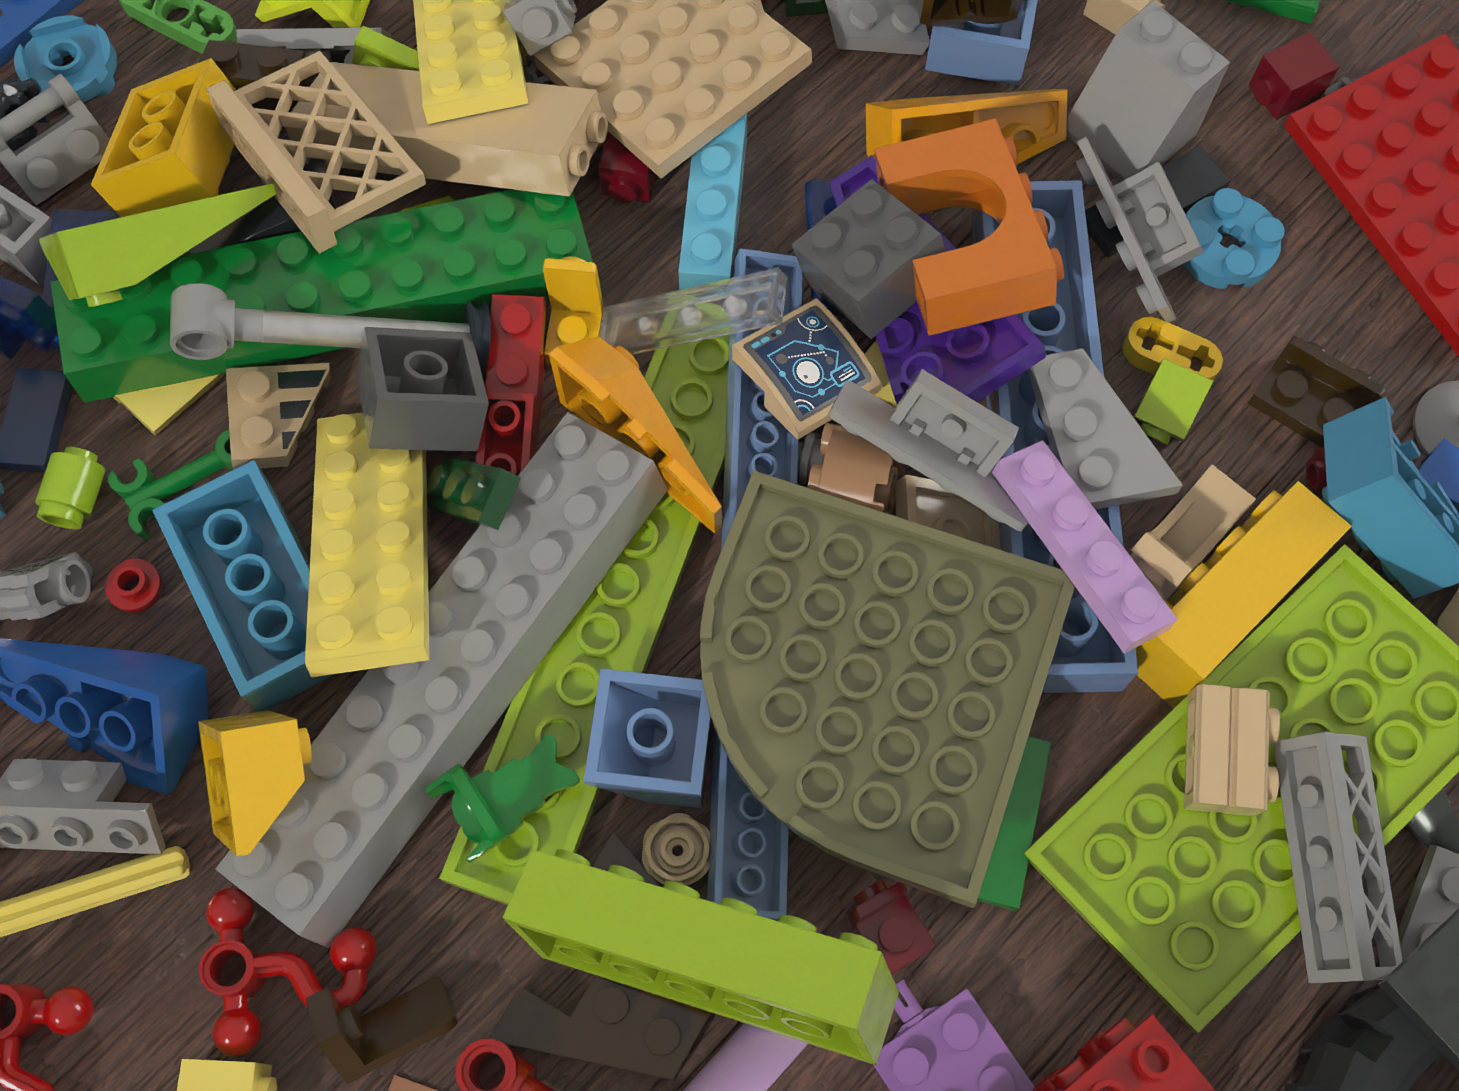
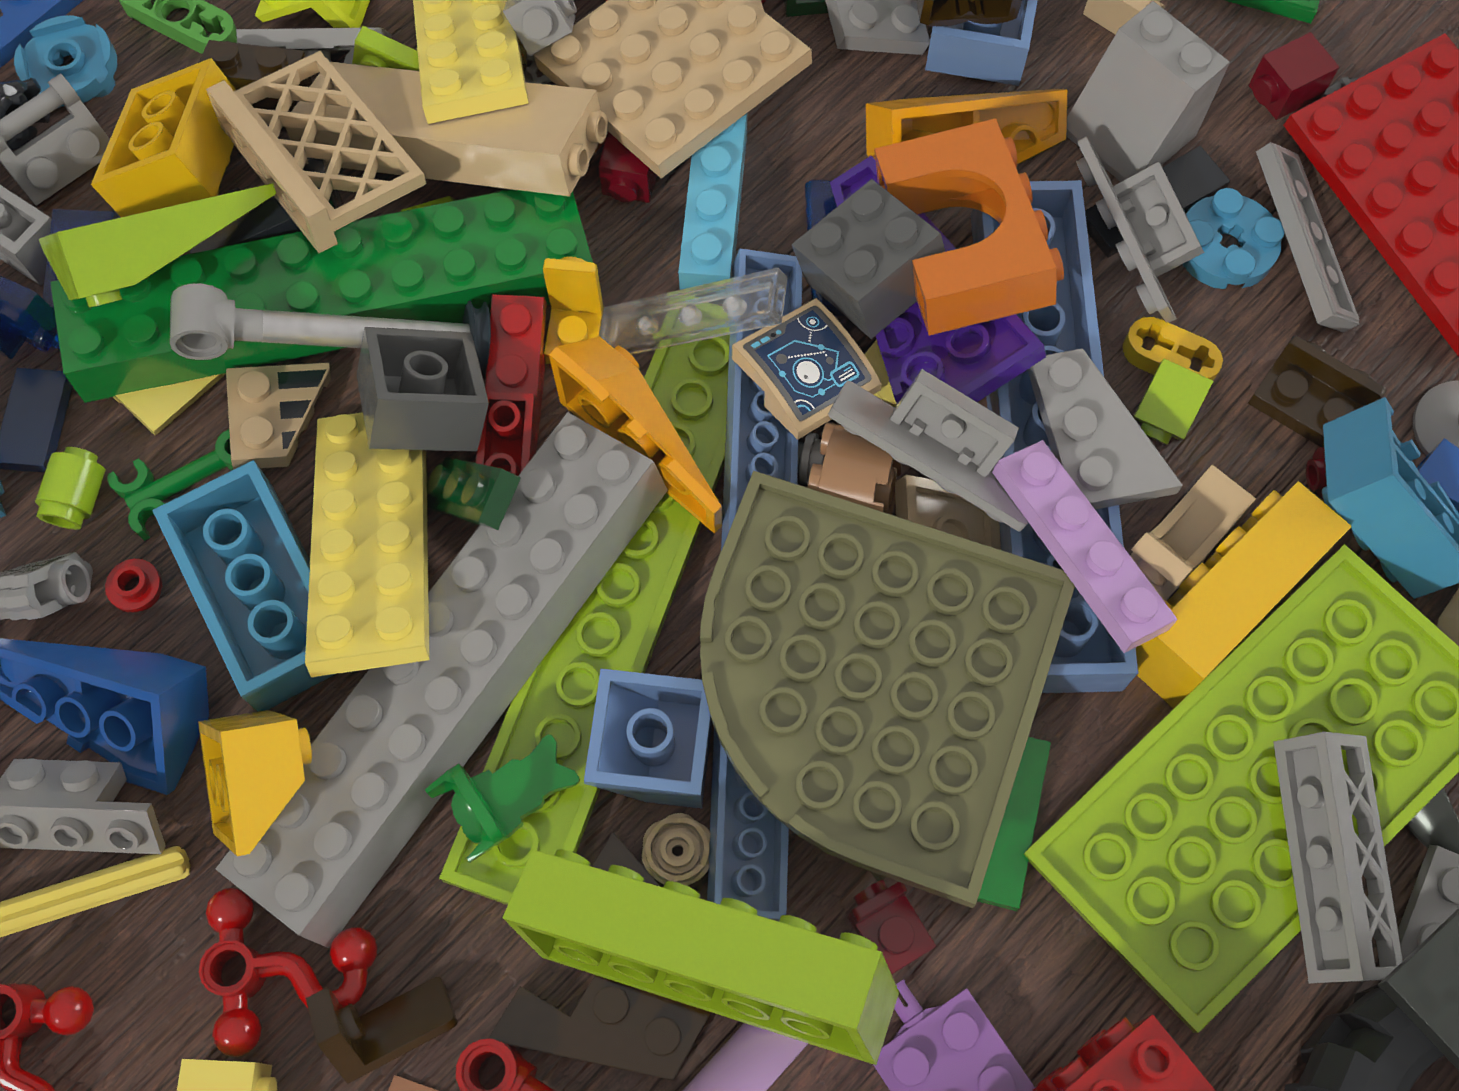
tan brick [1184,684,1280,816] -> none
none -> light grey tile [1256,142,1360,333]

